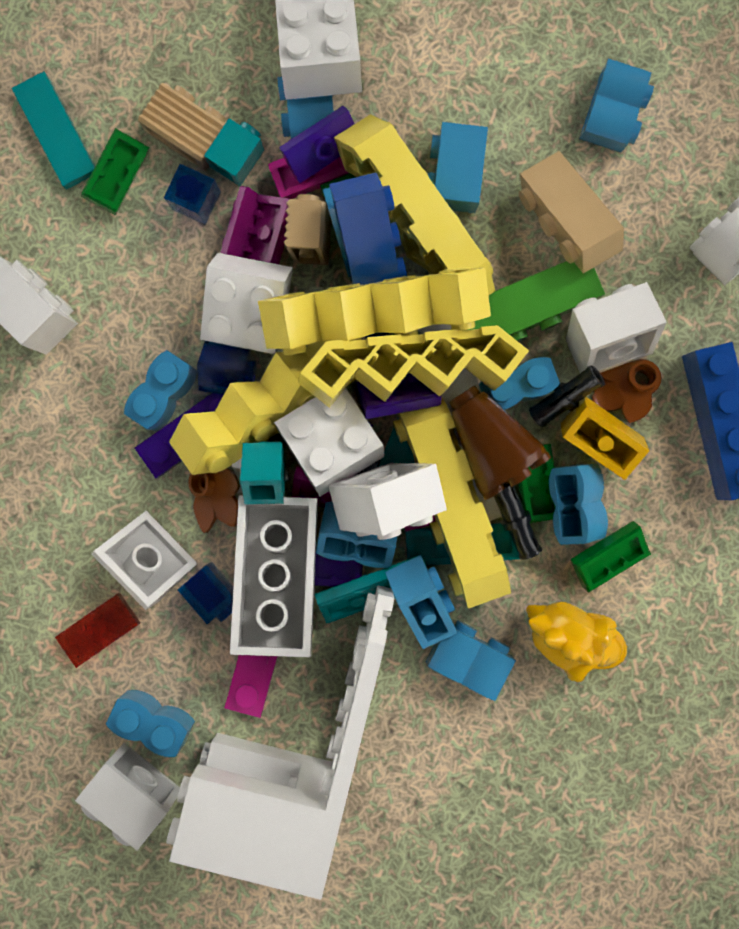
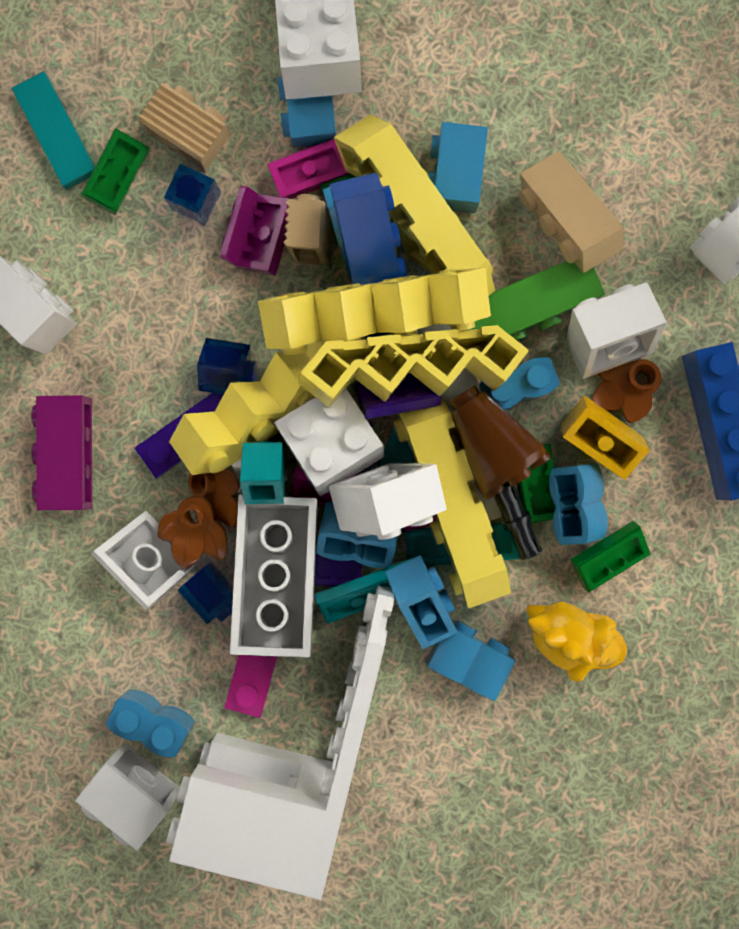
clear red plate [55,593,141,668] -> none
dark azure brick [124,350,197,431] -> none
white brick [200,253,293,354] -> none
teal brick [204,118,265,187] -> none
dark purple plate [279,106,355,183] -> none
black pin [529,365,605,427] -> none
dark azure brick [579,58,654,152] -> none
none -> magenta brick [31,395,93,511]
none -> dark orange plate [157,496,228,570]

